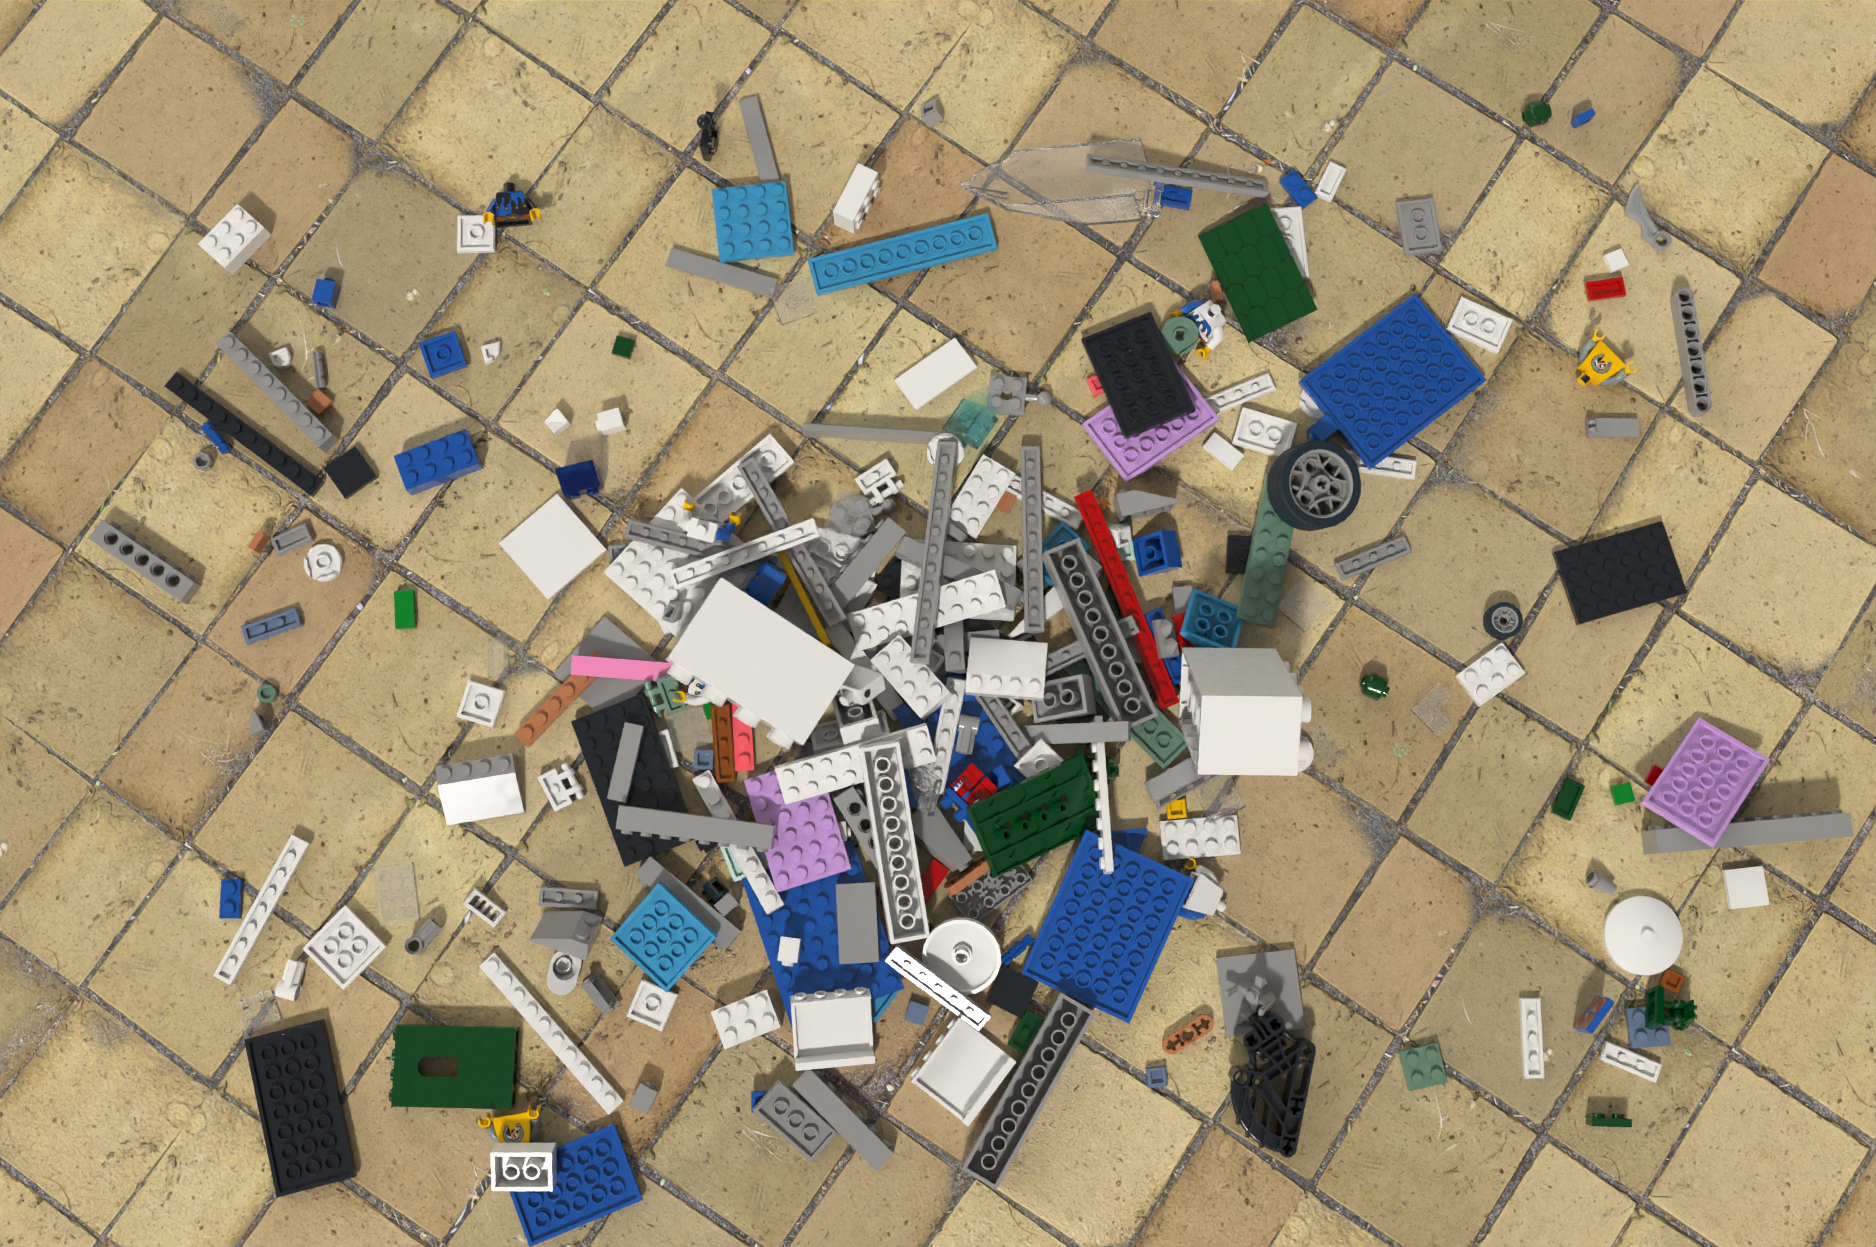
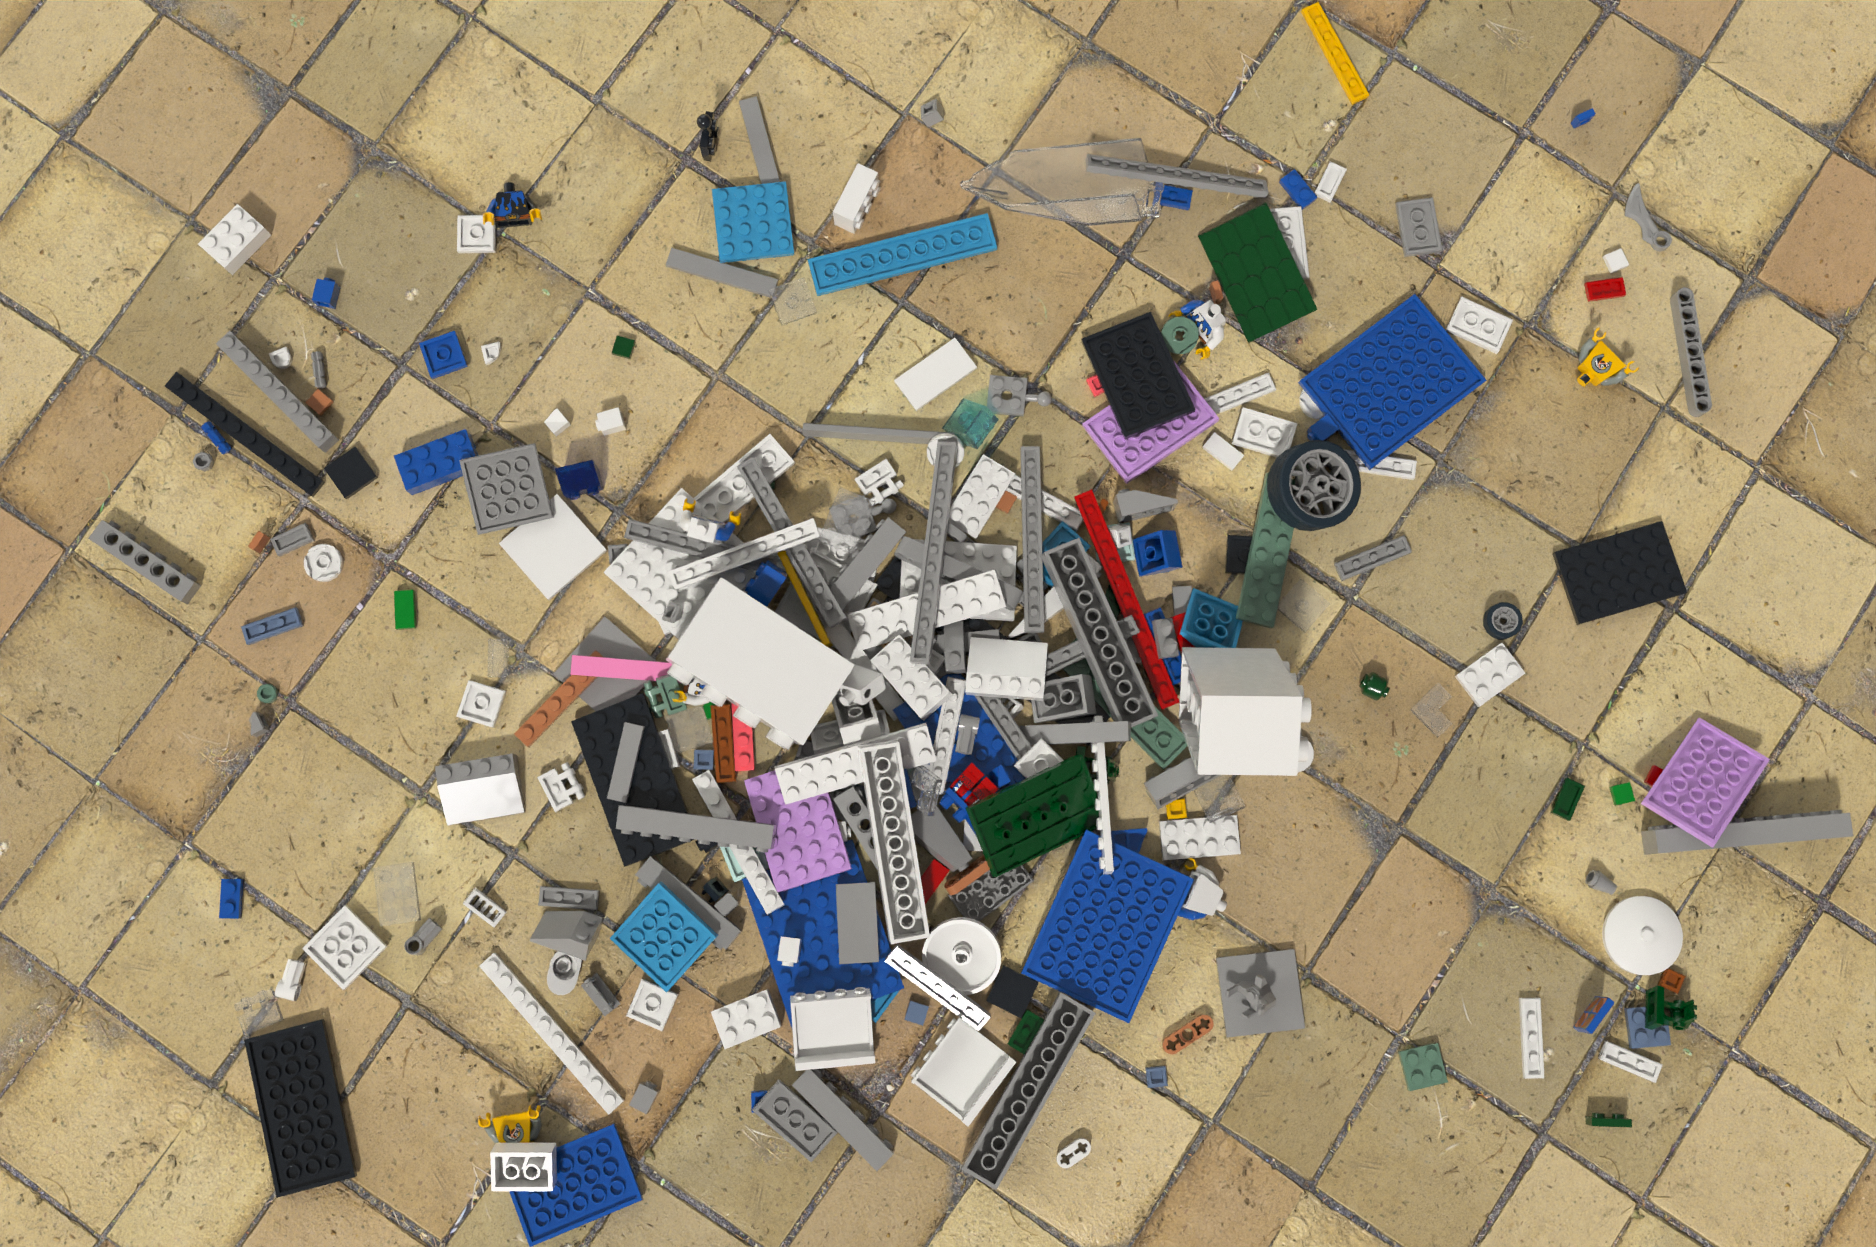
white plate [213,835,311,985] -> none
dark green panel [389,1024,519,1109] -> none
blue axle [1001,934,1034,965] -> none
black beam [1228,1010,1316,1158] -> none
dark green head [1522,100,1552,127] -> none
light grey hinge [1585,418,1639,438] -> none
white tile [1722,866,1770,909] -> none
none -> light grey tile [459,443,554,535]
none -> white beam [1056,1138,1091,1168]
none -> yellow tile [1301,2,1369,105]

